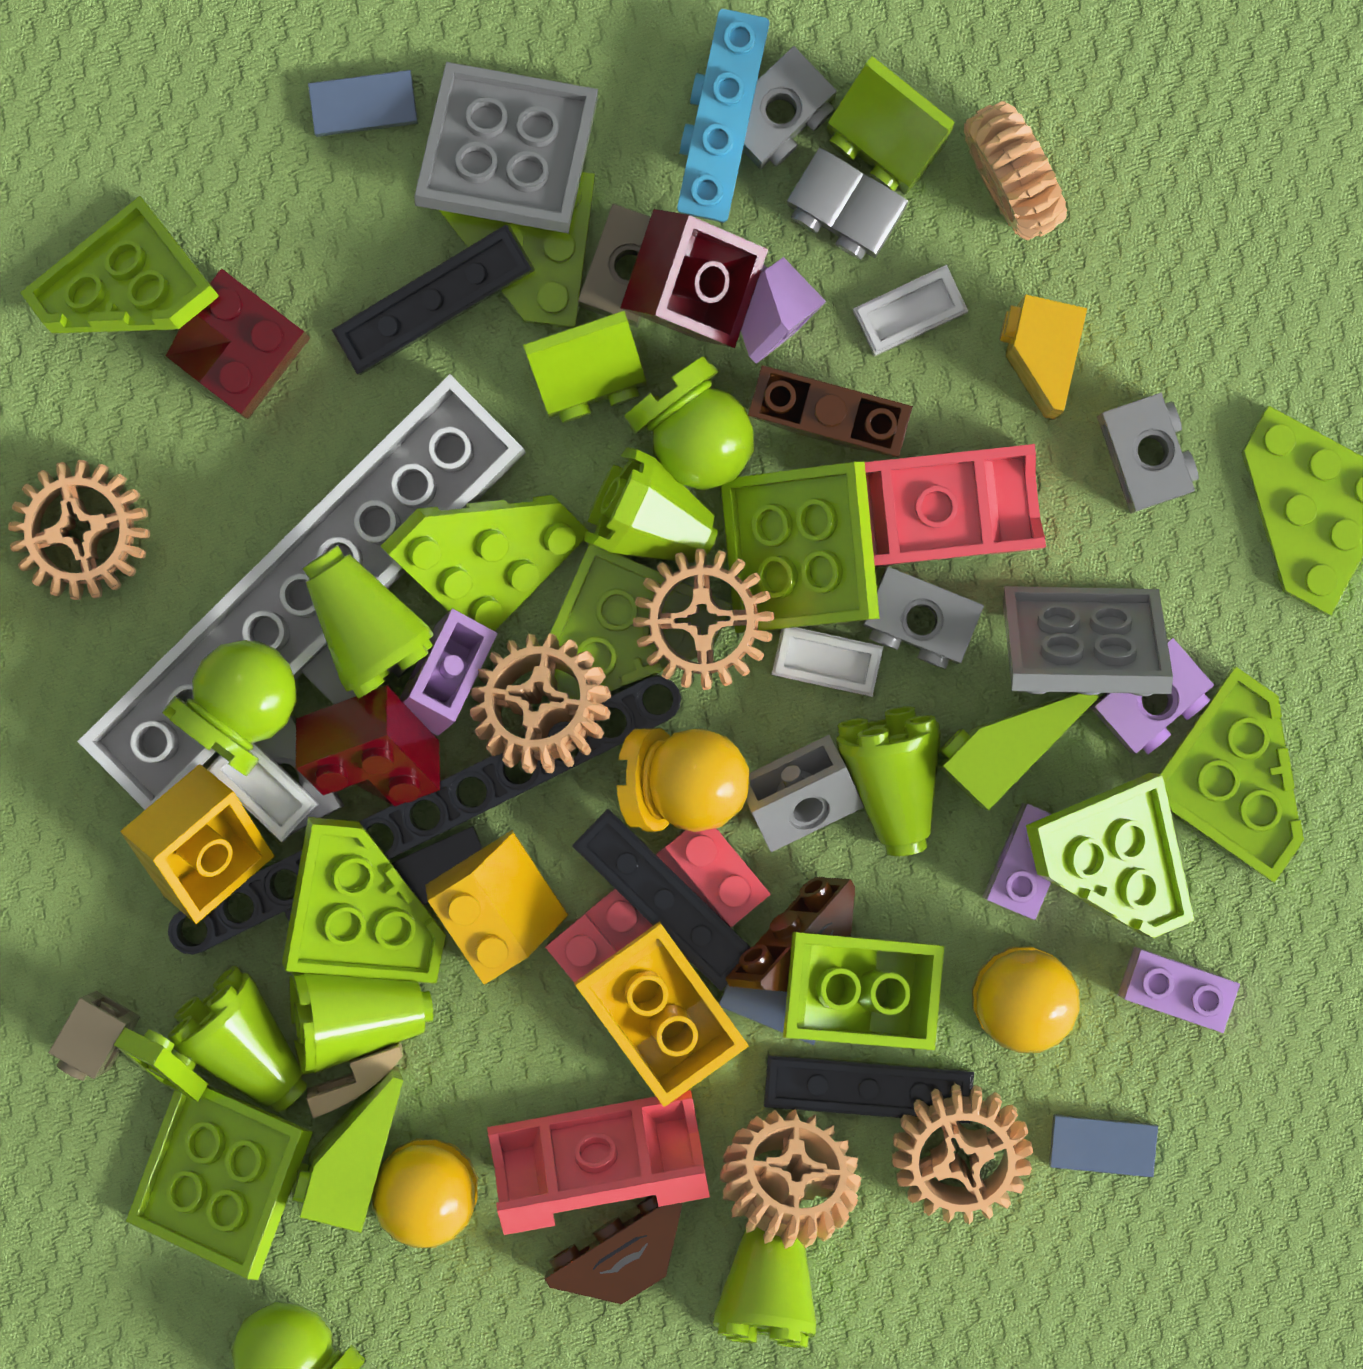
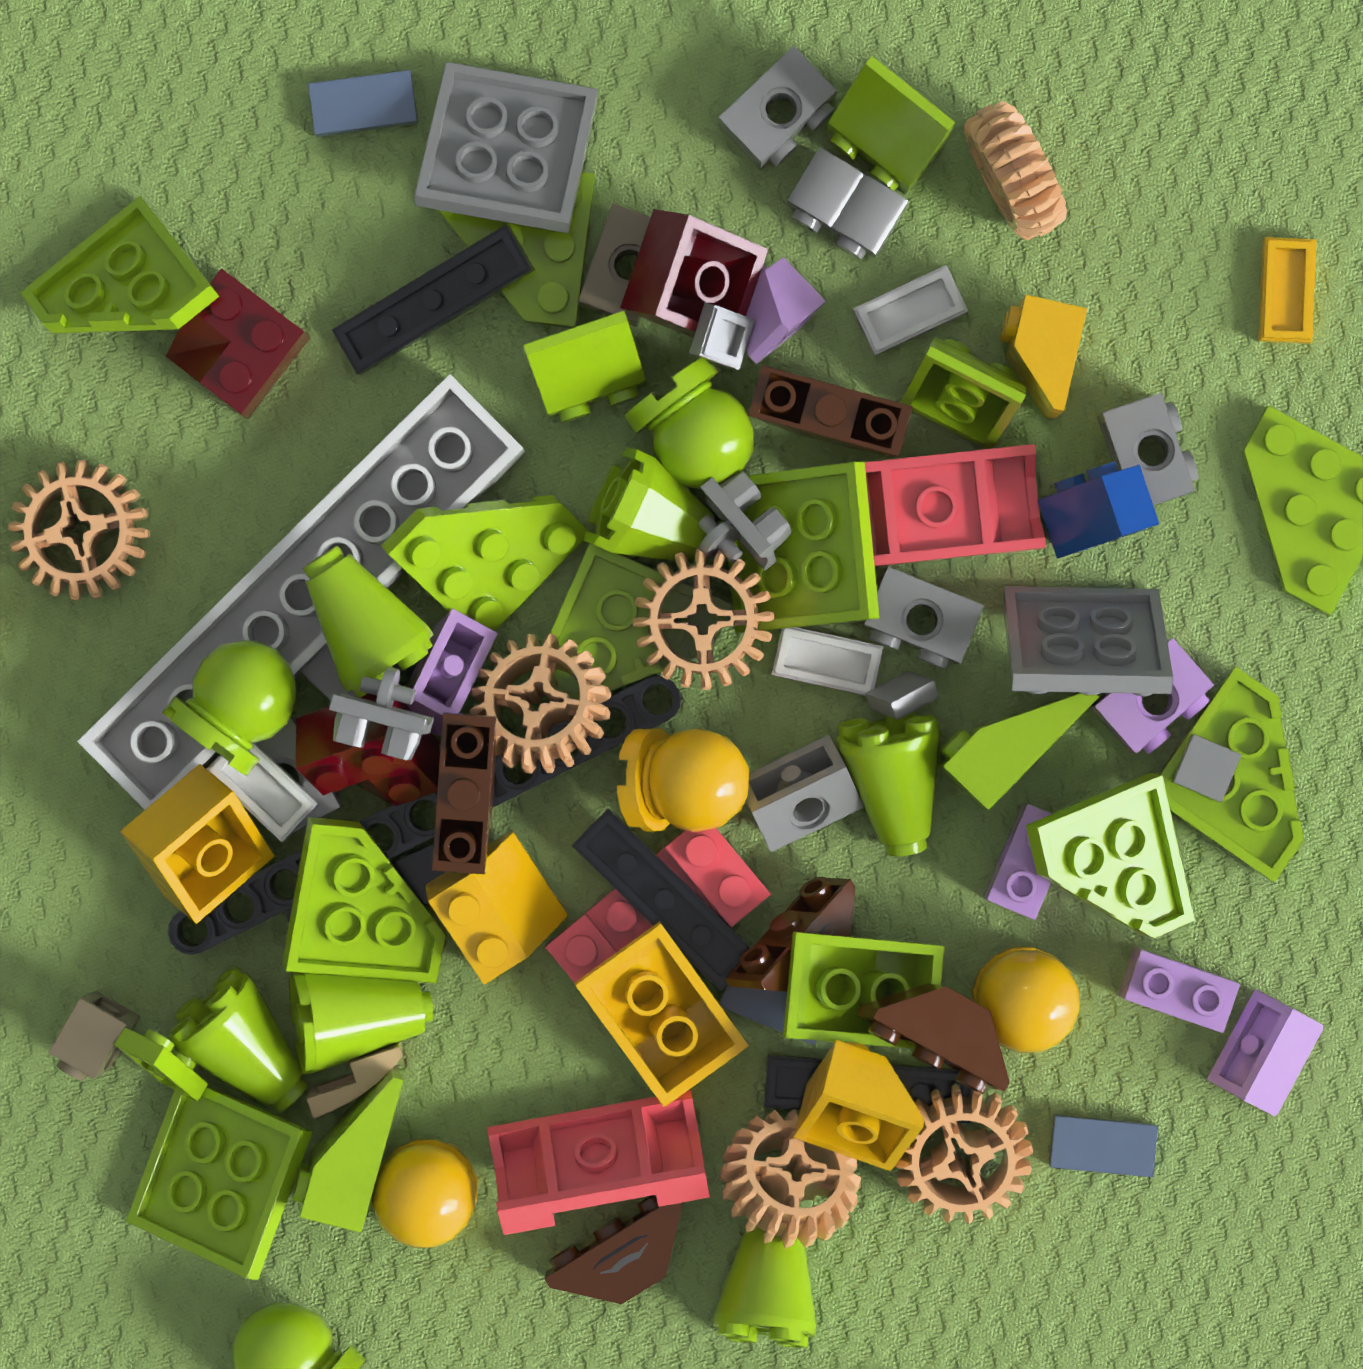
medium azure bracket [677,9,769,223] -> none
none -> light grey hips [329,667,434,760]
none -> reddish brown slope [432,712,496,875]
none -> light grey tile [689,303,755,370]
none -> light grey hips [698,471,792,571]
none -> yellow slope [793,1039,925,1171]
none -> reddish brown slope [856,983,1010,1094]
none -> light grey tile [865,671,939,720]
none -> lime slope [900,336,1027,449]
none -> blue brick [1037,461,1159,559]
none -> light grey tile [1171,734,1242,803]
none -> lavender panel [1207,989,1323,1116]
none -> yellow tile [1258,237,1317,344]

